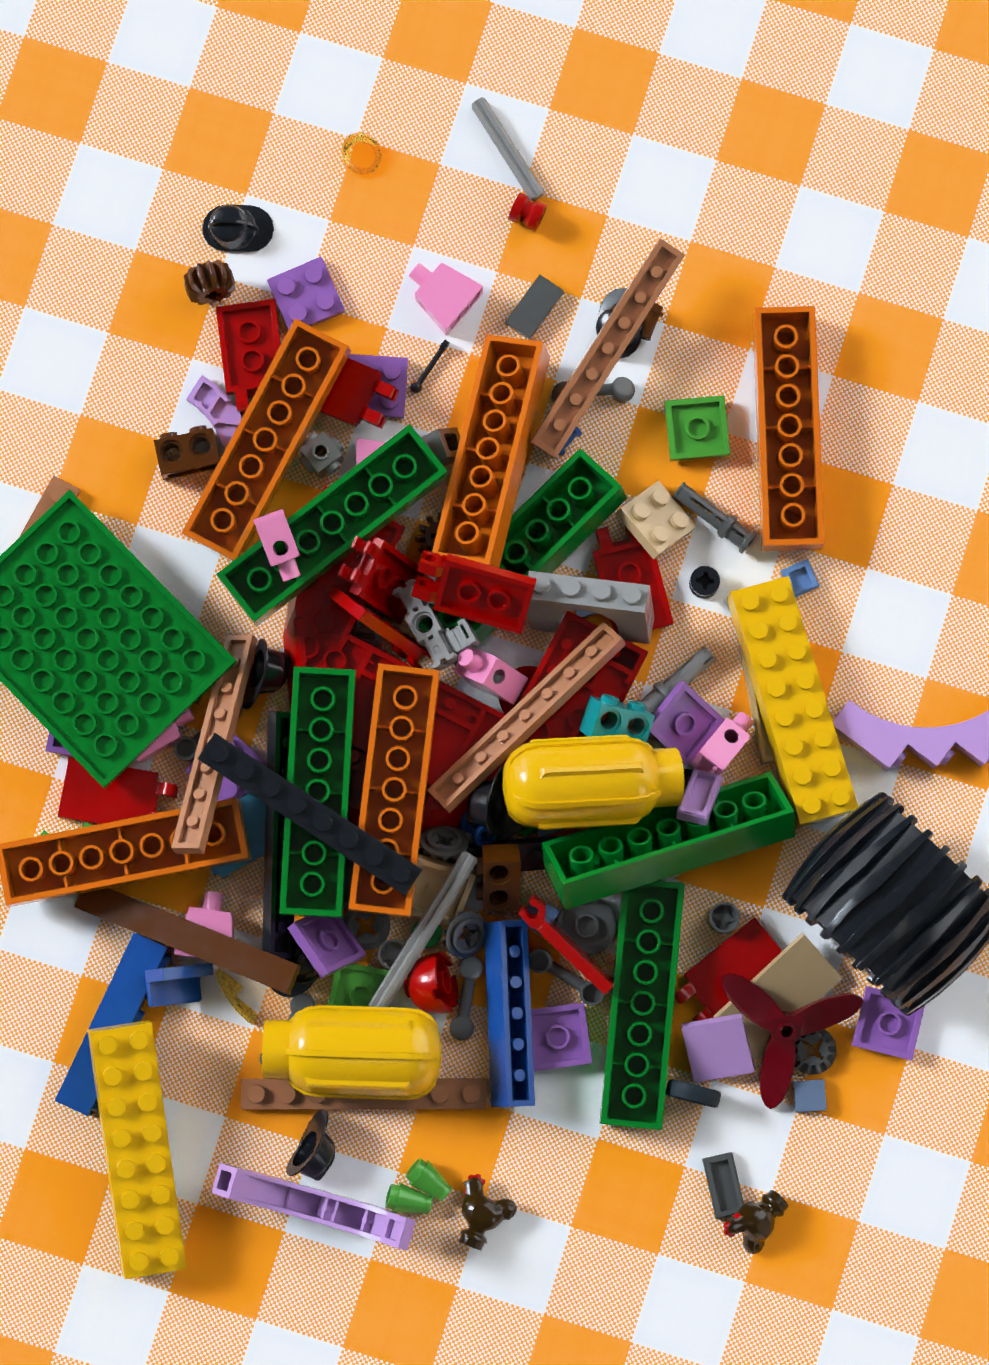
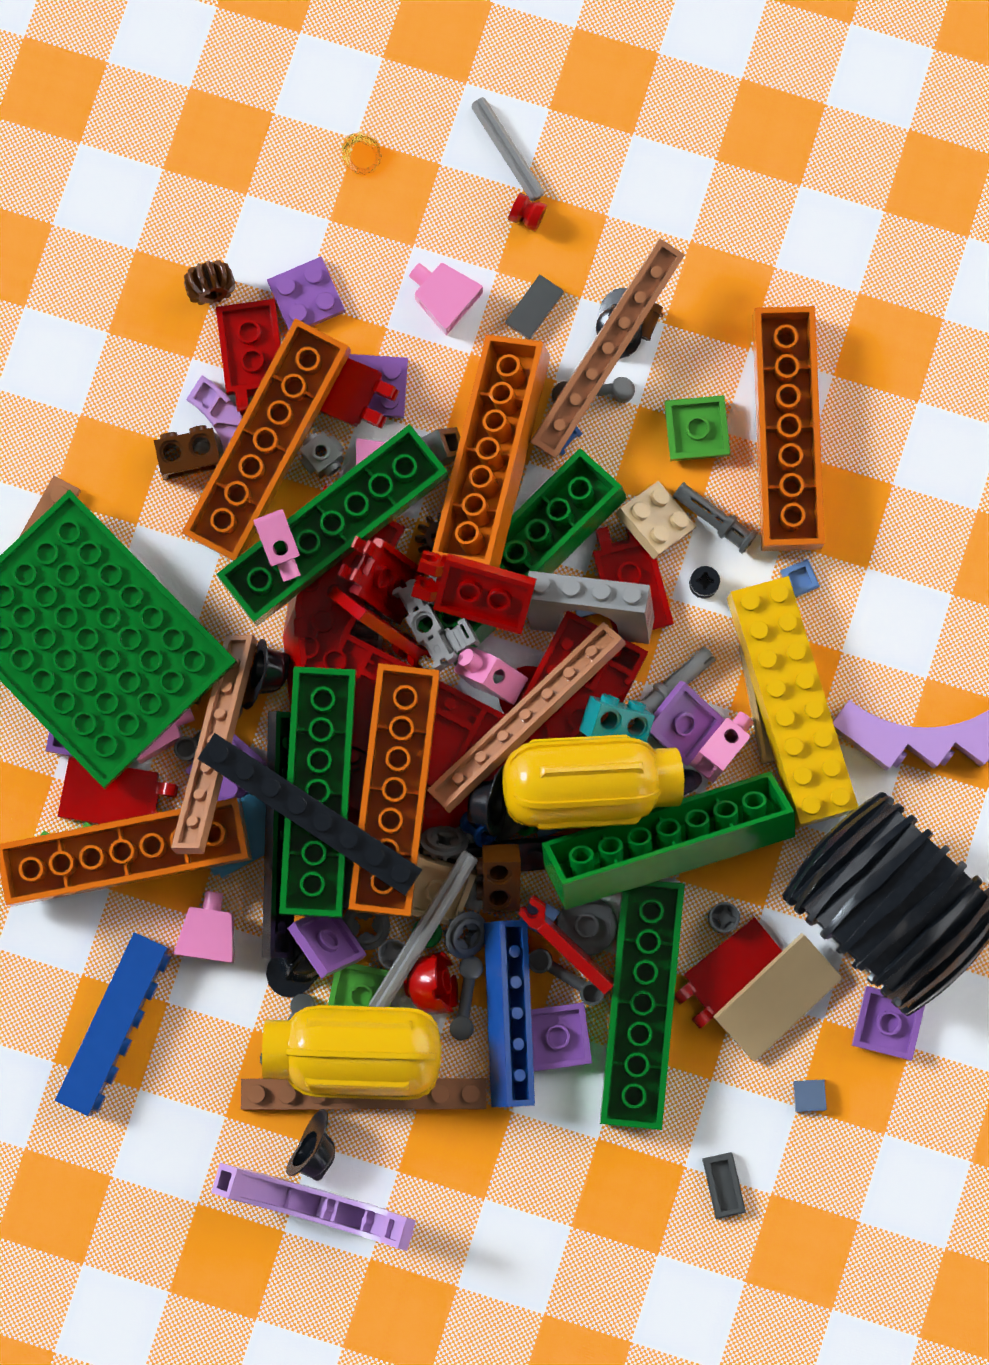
reddish brown tile [74,888,301,995] -> none
yellow brick [87,1020,187,1280] -> none
blue panel [145,963,214,1007] -> none
black piece [202,204,274,252] -> none
clear yellow slope [215,968,261,1025] -> none
bright green cone [385,1182,433,1214] -> none
bright green cone [405,1158,452,1201] -> none
black hinge [410,339,450,393] -> none
dark brown animal [459,1174,517,1251] -> none
black bush [665,1079,721,1108] -> none
lavender tile [676,769,723,826] -> none
lavender tile [681,1013,754,1083] -> none
dark red piece [721,973,864,1109] -> none
dark brown animal [723,1189,788,1254] -> none
dark grey gear [794,1029,837,1075] -> none

